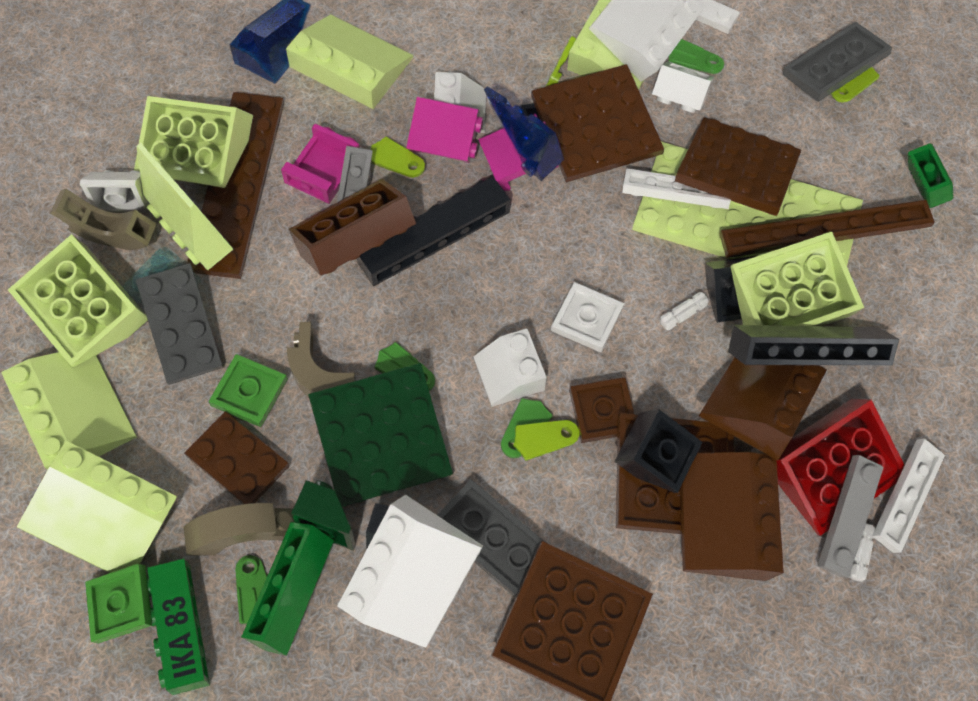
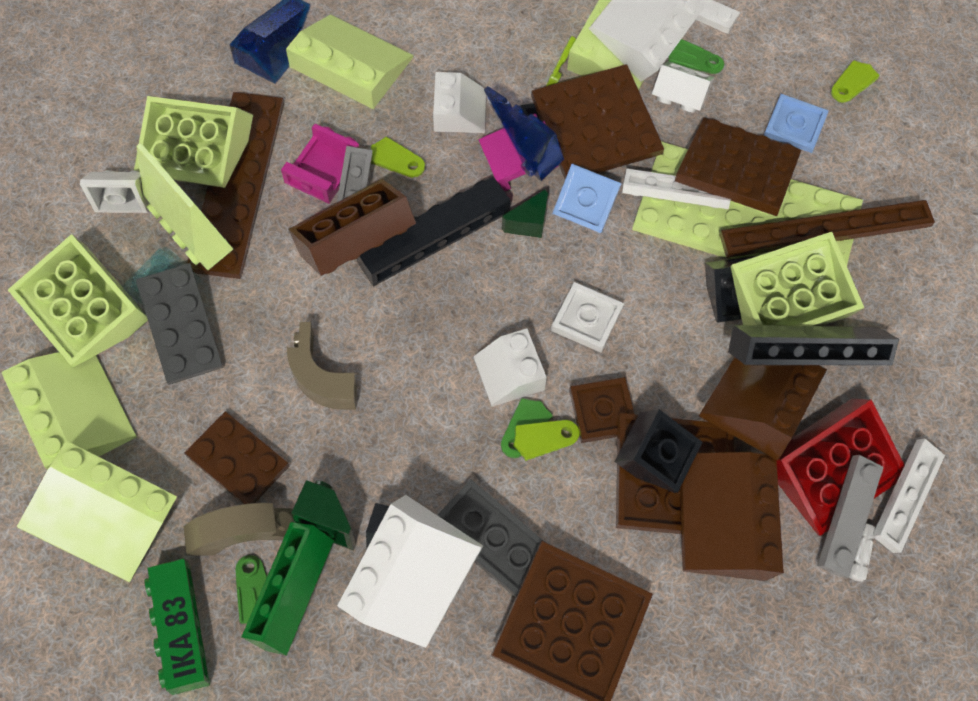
dark tan arch [50,189,156,250] -> none
bright green plate [85,564,152,644] -> none
bright green plate [208,354,288,427] -> none
dark green plate [308,363,453,507] -> none
bright green piece [374,342,435,391] -> none
dark pink panel [406,97,483,163] -> none
white axle [660,292,709,330] -> none
dark grey plate [783,22,892,102] -> none
green brick [907,143,954,208] -> none
none -> dark green slope [502,190,548,238]
none -> light blue tile [552,164,622,233]
none -> light blue tile [764,94,829,153]

